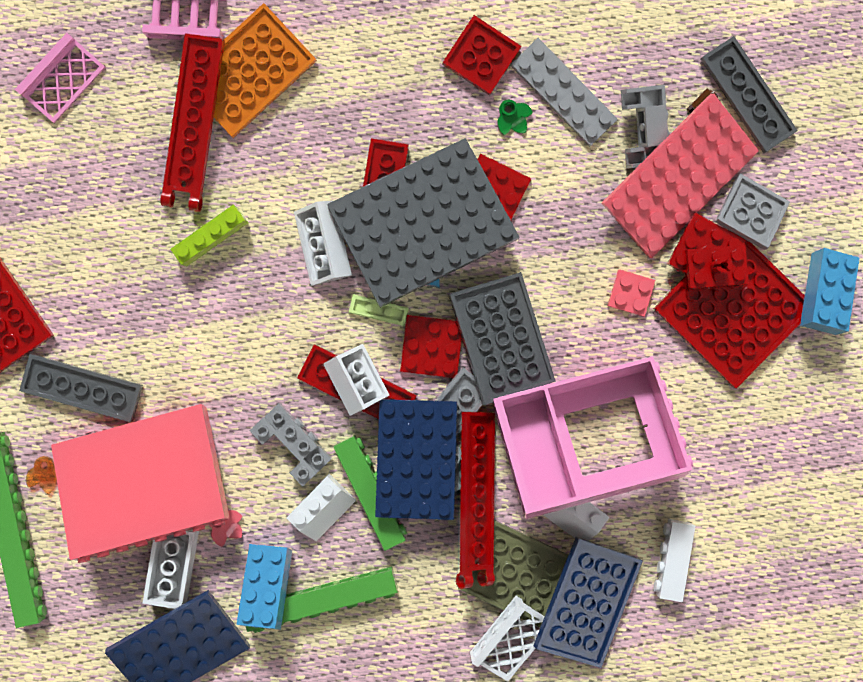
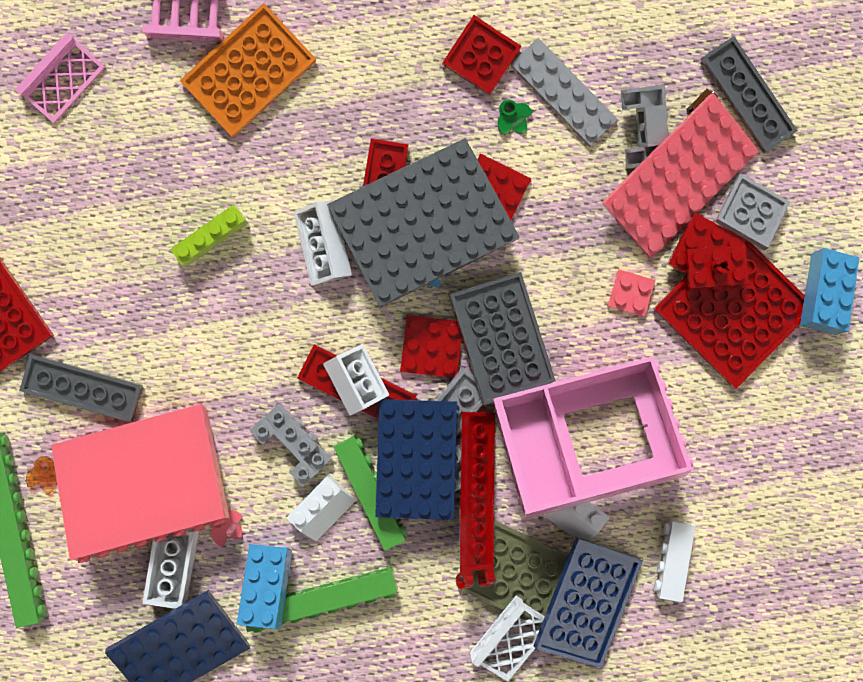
red hinge [160,33,225,212] -> none
yellowish green tile [349,294,409,326] -> none

